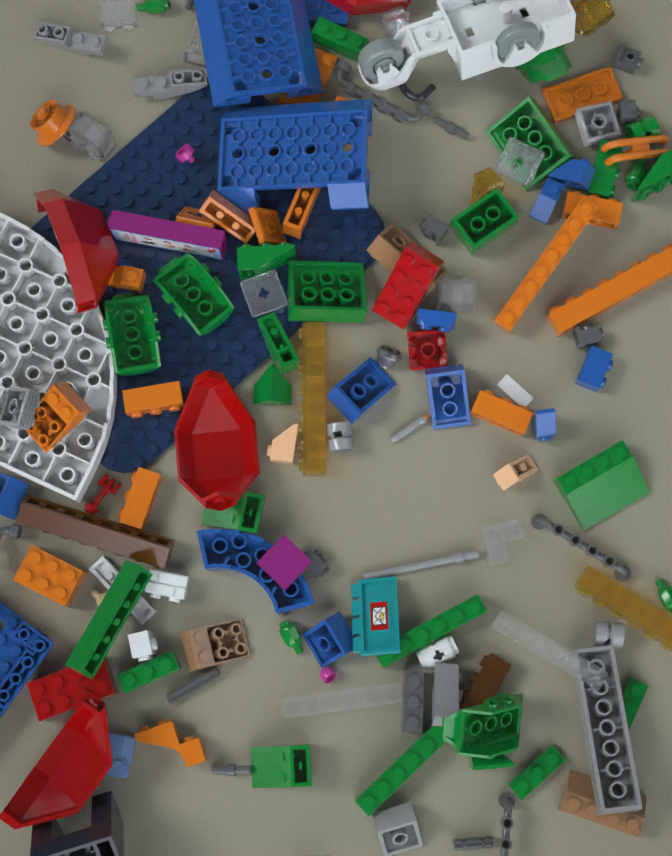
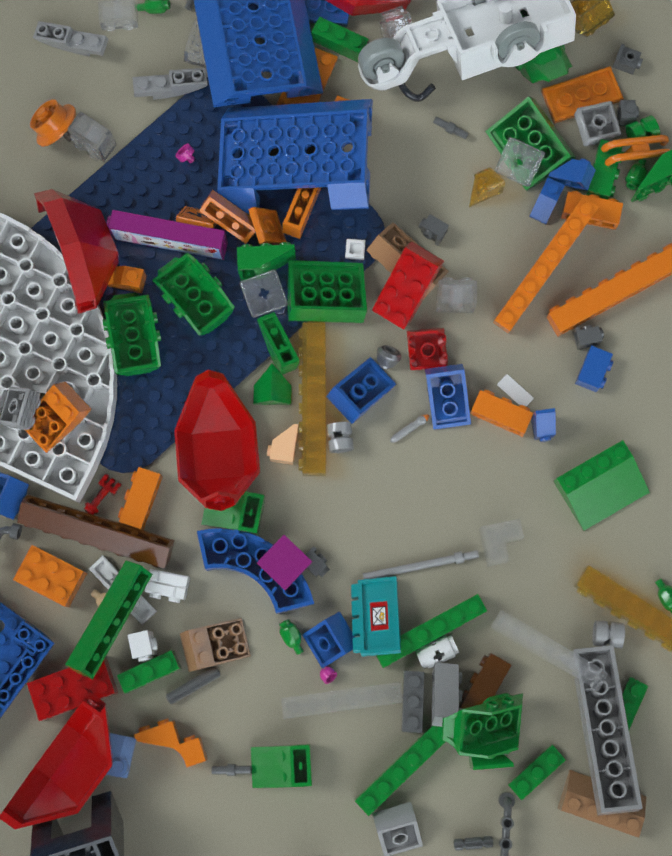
orange brick [122,381,185,418] -> none
dark grey bar [336,59,432,123] -> none
blue slope [416,308,457,332] -> none
green brick [450,188,520,255] -> none
light nougat slope [493,454,539,491] -> none
dark grey bar [531,514,631,581] -> none
none -> white tile [345,239,365,260]

